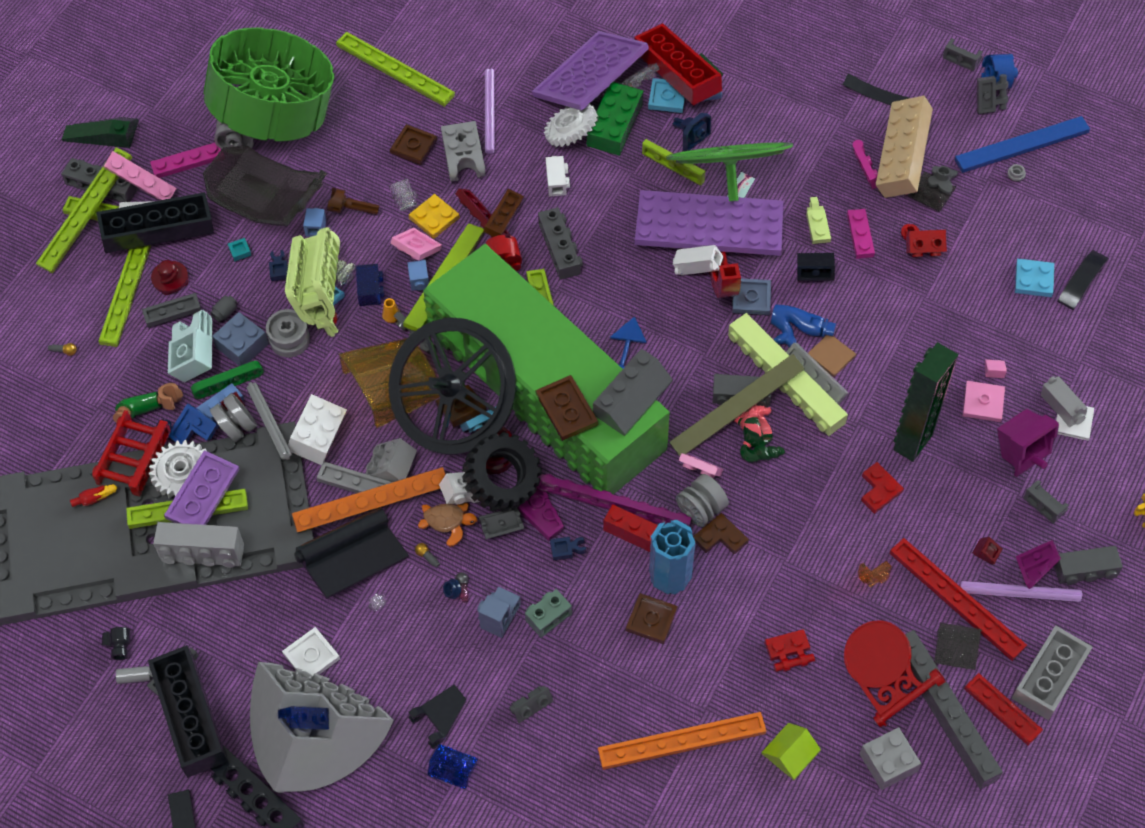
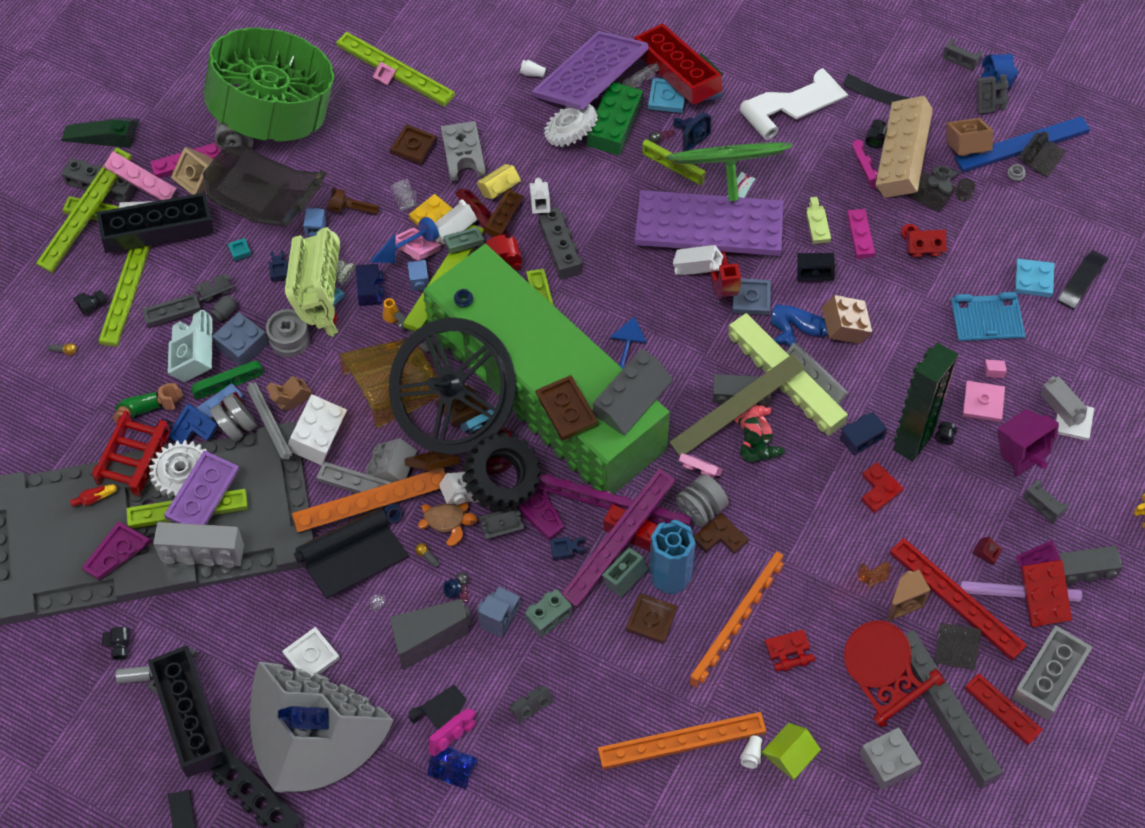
dark red plate [151,260,189,295] -> none
lavender axle [485,68,495,154] -> none
white brick [546,156,570,197] -> none
medium nougat piece [808,335,856,377] -> none
none -> black piece [73,290,107,316]
none -> magenta wing [82,521,152,581]
none -> tan slope [171,147,222,194]
none -> dark grey hinge [194,273,234,302]
none -> medium nougat brick [266,376,312,410]
none -> blue piece [370,217,439,263]
none -> bright pink slope [372,62,396,85]
none -> dark blue plate [384,504,402,523]
none -> dark grey slope [390,599,471,670]
none -> reddish brown plate [405,451,460,471]
none -> dark pink hinge [429,708,475,757]
none -> white brick [435,199,477,244]
none -> sand green plate [443,227,484,253]
none -> dark blue plate [454,289,473,308]
none -> light yellow brick [477,164,521,199]
none -> white cone [520,60,546,78]
none -> white brick [529,178,550,214]
none -> magenta plate [562,468,676,608]
none -> sand green brick [602,547,648,598]
none -> piece [649,130,675,144]
none -> orange plate [690,551,784,688]
none -> white door [739,68,848,140]
none -> white cone [740,735,762,769]
none -> medium nougat brick [822,295,872,344]
none -> dark blue brick [840,412,887,456]
none -> black piece [865,119,887,148]
none -> medium nougat slope [887,570,931,622]
none -> black wheel [934,421,958,445]
none -> medium nougat brick [946,118,993,156]
none -> dark azure window [951,292,1026,341]
none -> clear smoke wheel [955,178,975,201]
none -> clear smoke hinge [1018,131,1066,178]
none -> red plate [1021,559,1072,627]

